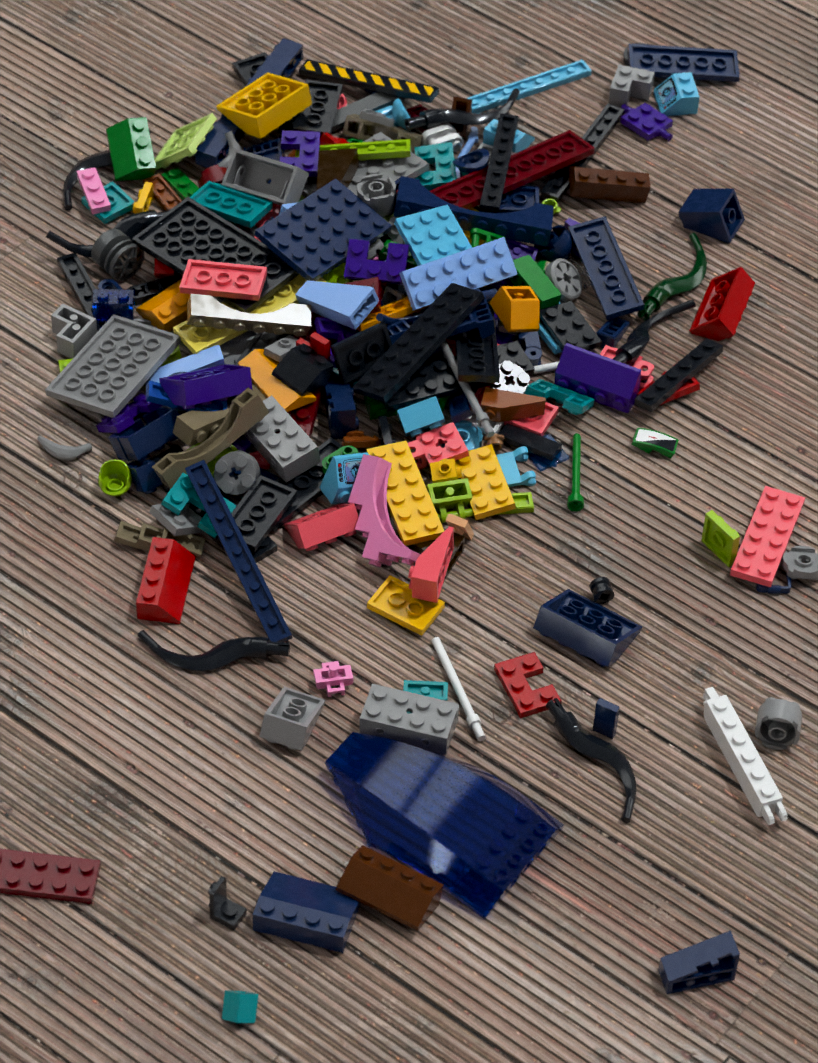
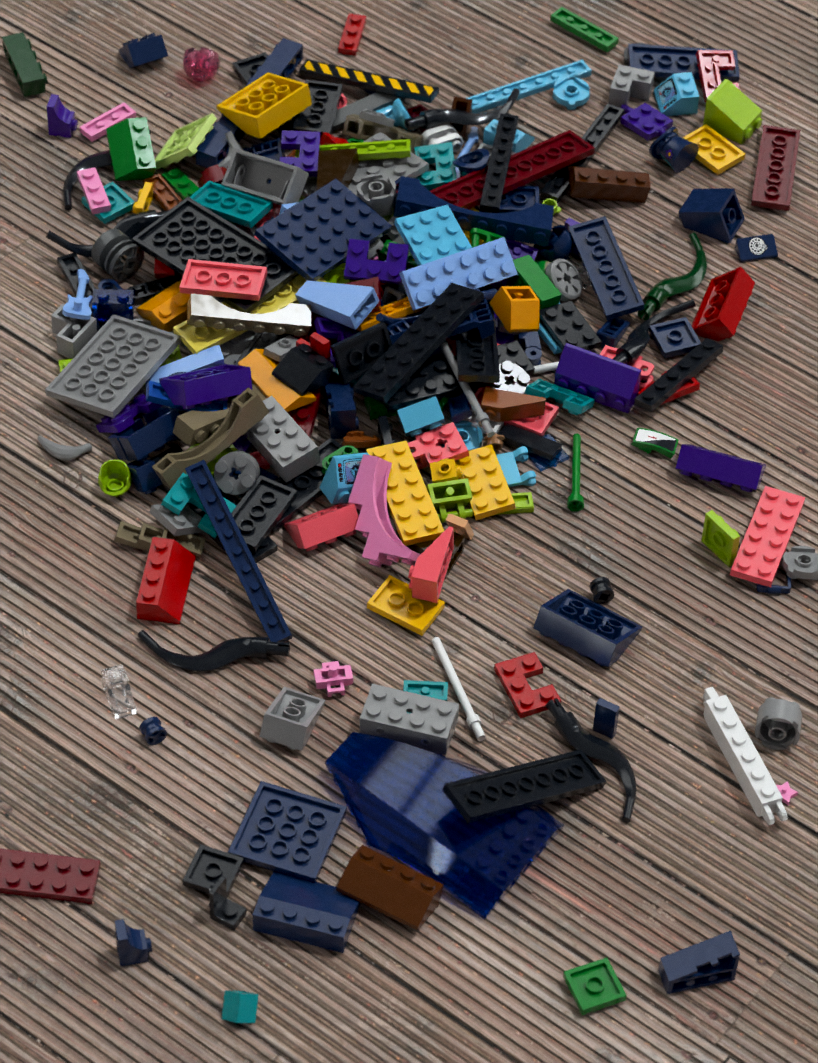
none -> dark green brick [2,32,48,97]
none -> dark purple arch [47,94,78,138]
none -> light blue piece [62,269,93,320]
none -> bright pink plate [80,103,136,142]
none -> clear arch [101,664,137,720]
none -> dark blue arch [114,919,152,967]
none -> dark blue slope [118,33,168,68]
none -> dark blue wheel [139,717,167,745]
none -> clear pink cylinder [183,47,220,82]
none -> black plate [183,844,244,897]
none -> dark blue plate [228,781,347,883]
none -> red plate [338,13,366,56]
none -> black plate [442,749,607,823]
none -> green plate [550,7,619,52]
none -> medium azure plate [553,77,590,110]
none -> green plate [563,957,627,1015]
none -> dark blue hat [649,126,699,173]
none -> dark blue plate [649,317,701,358]
none -> dark purple slope [676,444,766,492]
none -> yellow plate [683,124,745,175]
none -> plate [696,50,740,102]
none -> lime slope [703,79,763,145]
none -> dark blue slope [735,234,778,262]
none -> dark red plate [751,125,801,211]
none -> bright pink piece [776,781,798,806]

